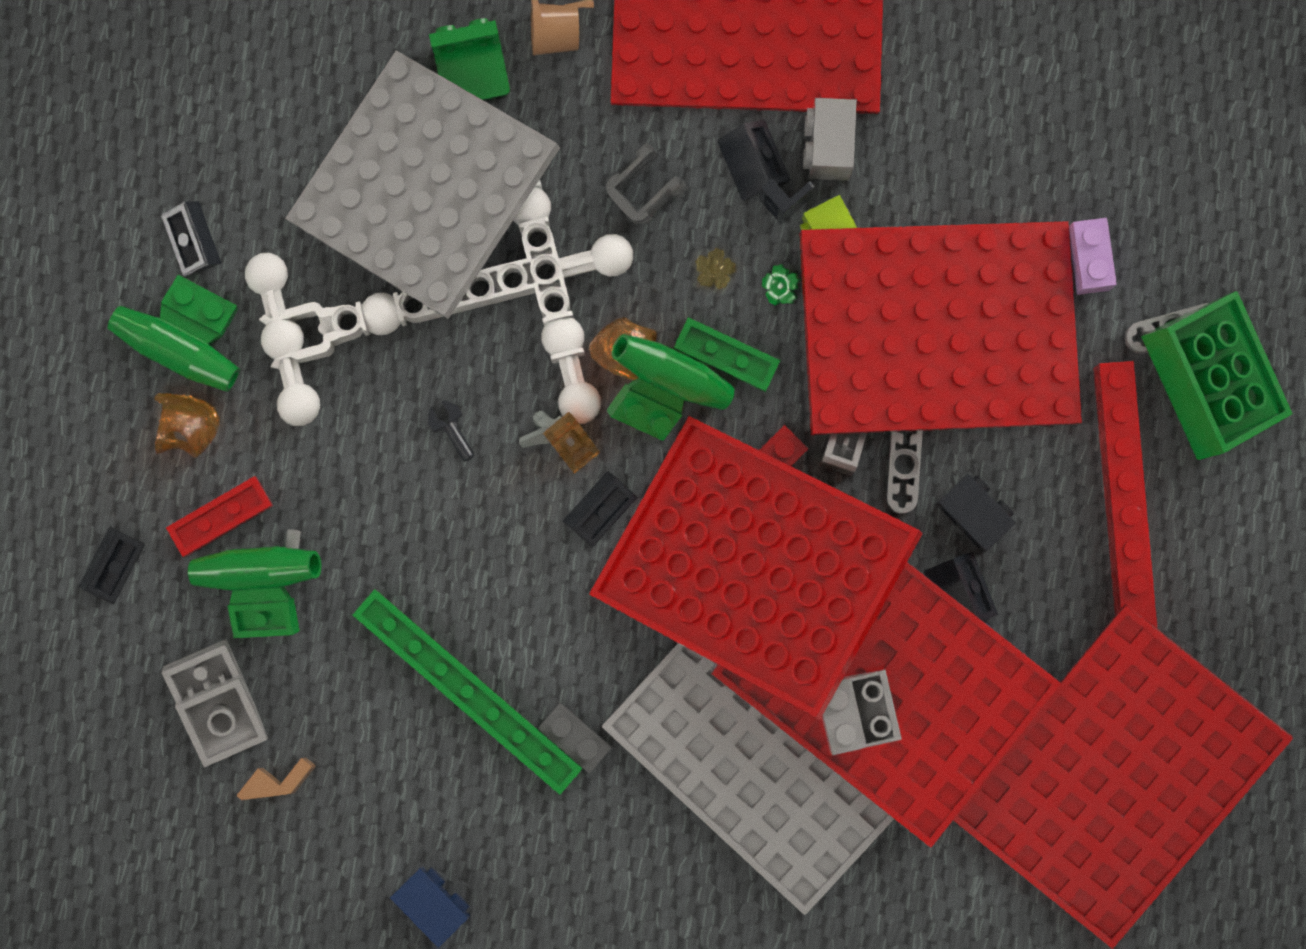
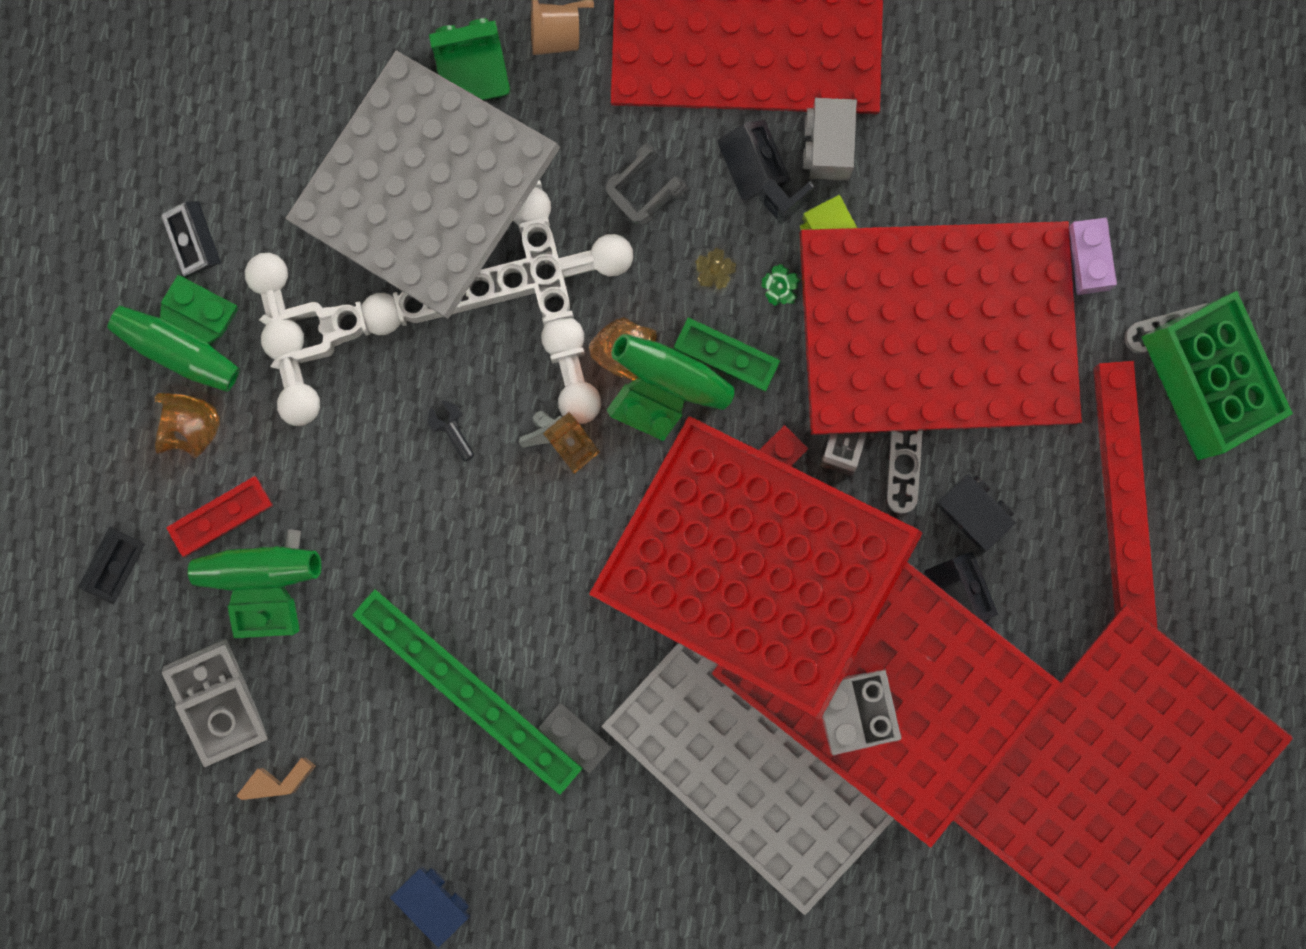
black slope [563,471,638,548] -> none

